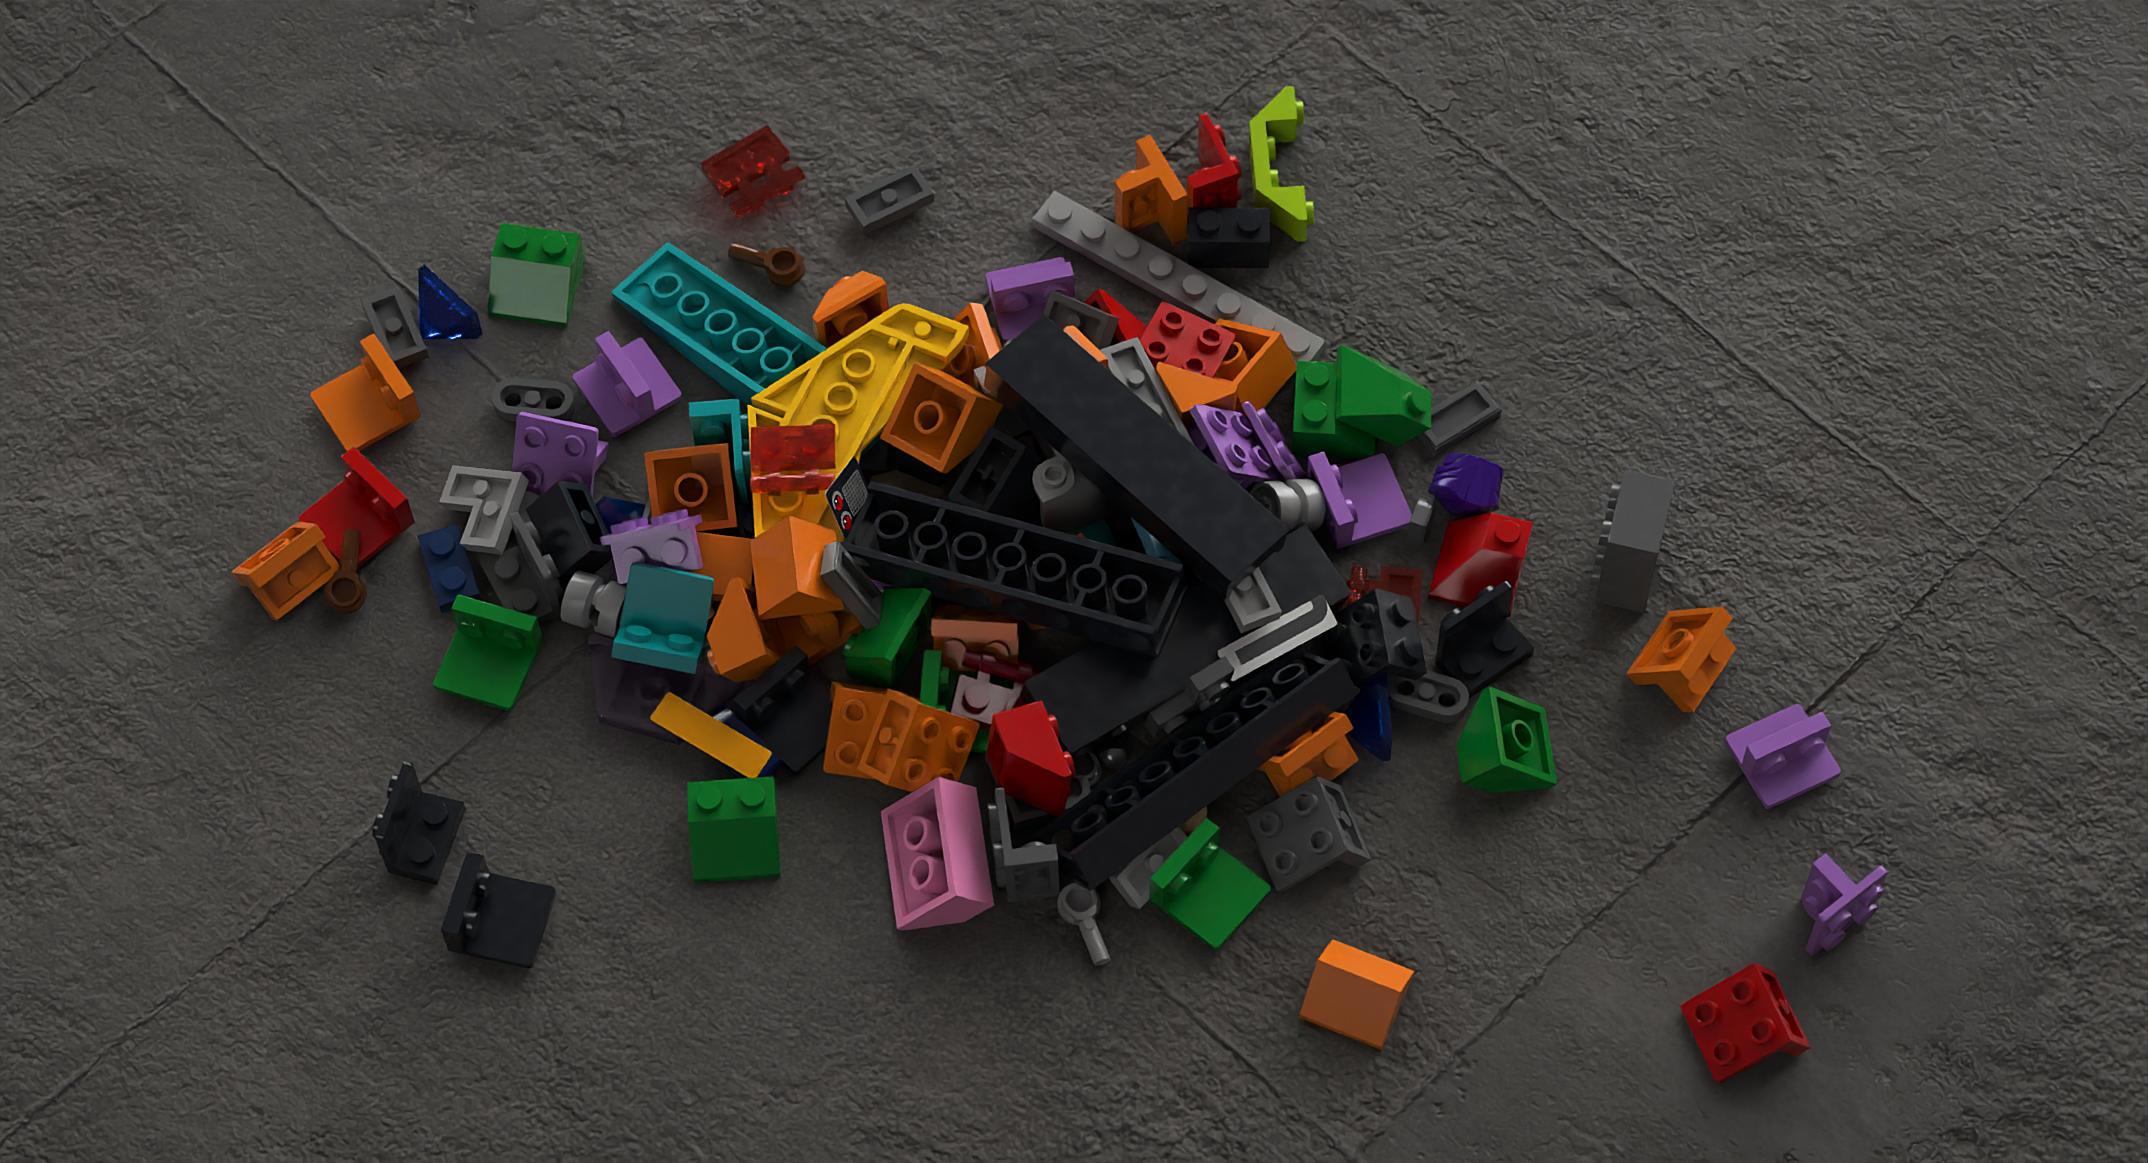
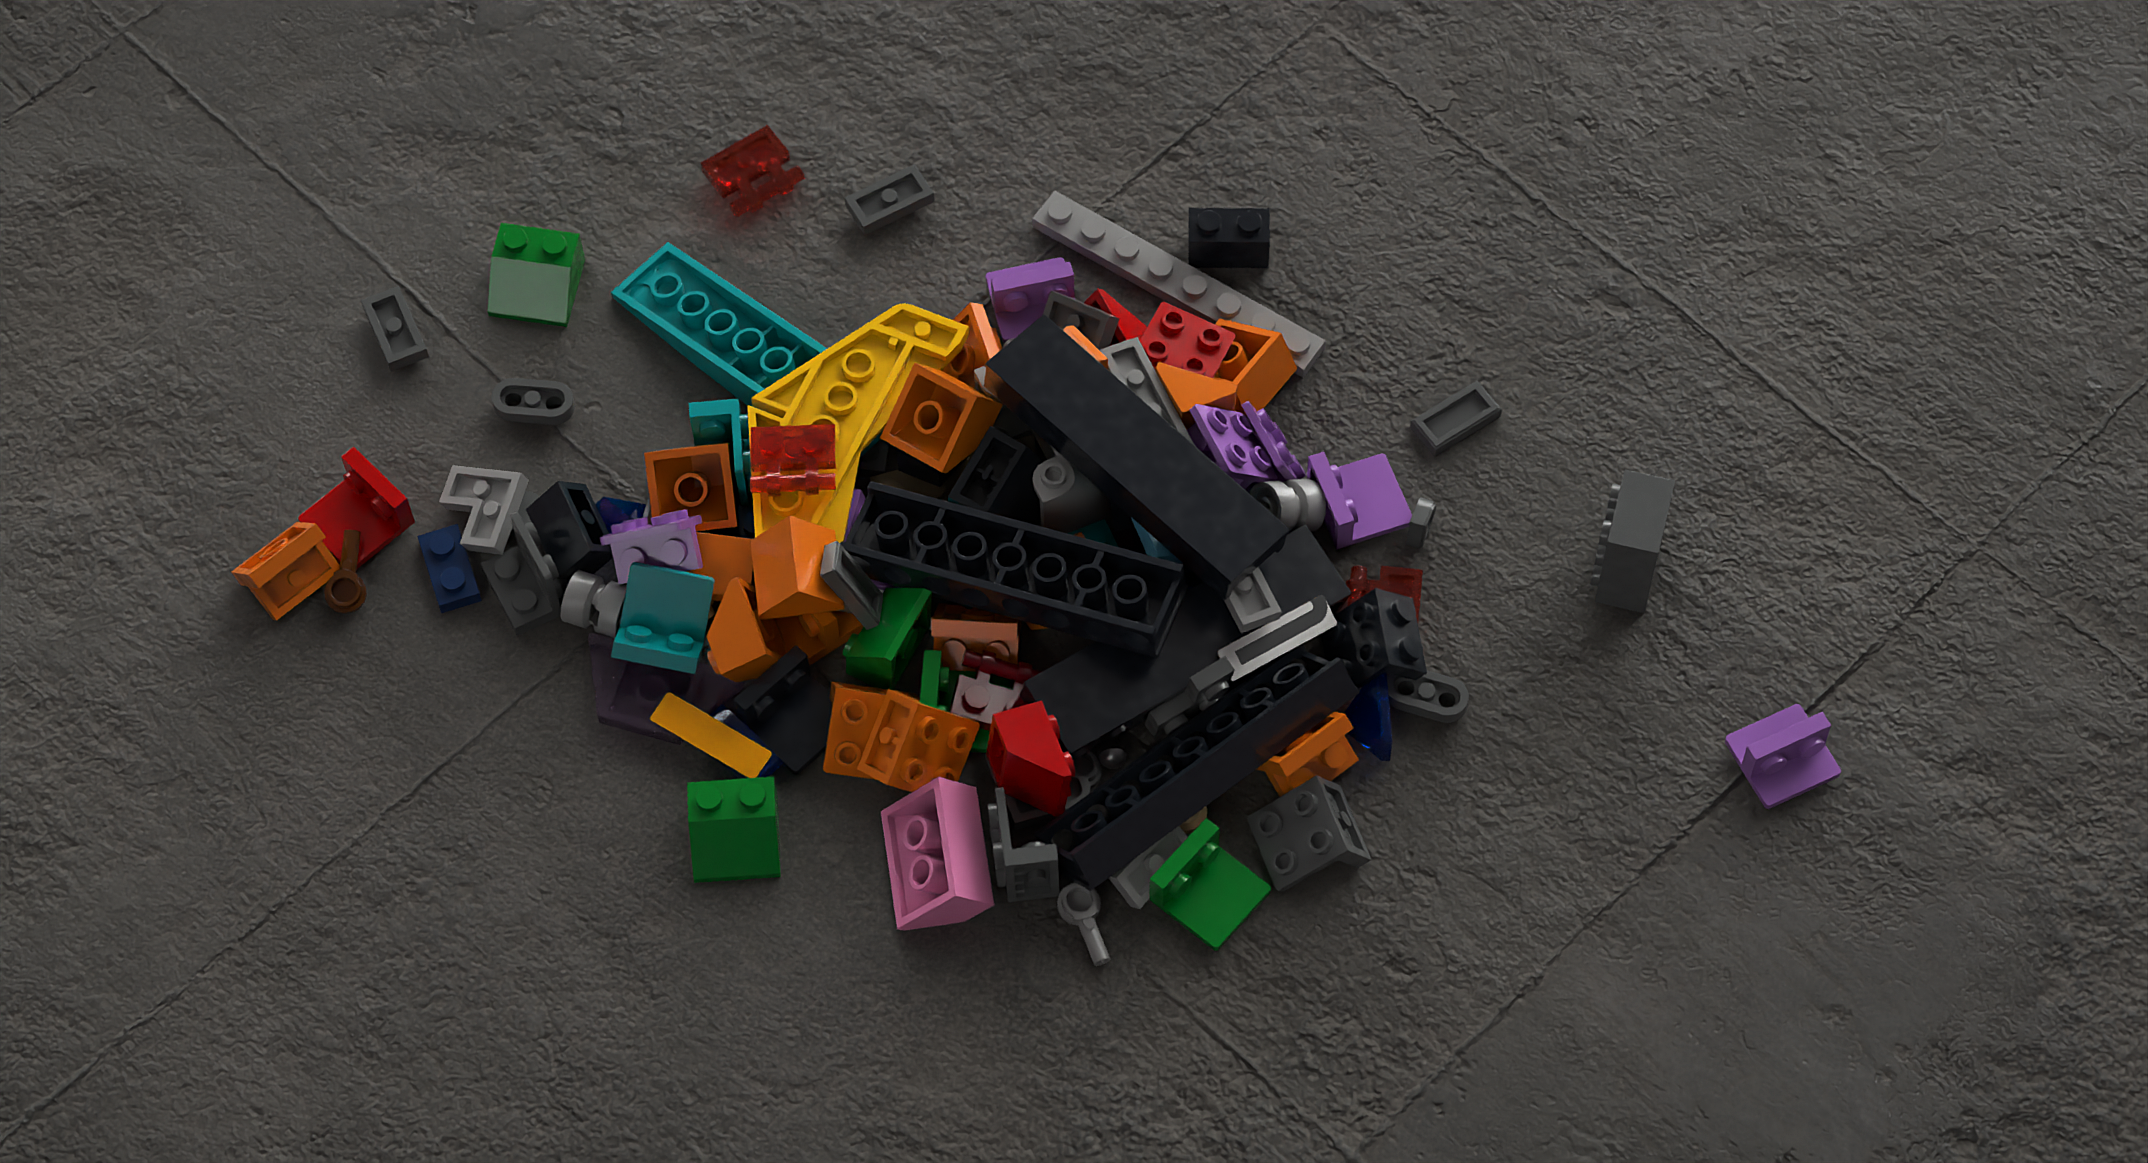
orange bracket [310,333,421,452] -> none
black bracket [372,762,466,885] -> none
clear blue slope [418,264,483,339] -> none
green bracket [433,594,543,711] -> none
black bracket [441,852,556,968] -> none
medium lavender bracket [512,412,609,496] -> none
medium lavender bracket [573,331,682,437] -> none
reddish brown plate [728,242,806,287] -> none
orange slope [812,271,889,349] -> none
black sticker [825,456,869,541] -> none
orange bracket [1115,135,1188,245] -> none
red bracket [1187,113,1242,223] -> none
lime slope [1249,86,1314,242] -> none
green slope [1292,360,1375,460] -> none
orange slope [1299,939,1414,1050] -> none
green slope [1336,344,1431,446] -> none
dark purple hair [1428,453,1504,515] -> none
red slope [1428,512,1533,617] -> none
black bracket [1435,581,1534,698] -> none
green slope [1456,686,1557,793] -> none
orange bracket [1626,606,1737,712] -> none
red bracket [1681,963,1811,1083] -> none
medium lavender bracket [1801,853,1888,956] -> none

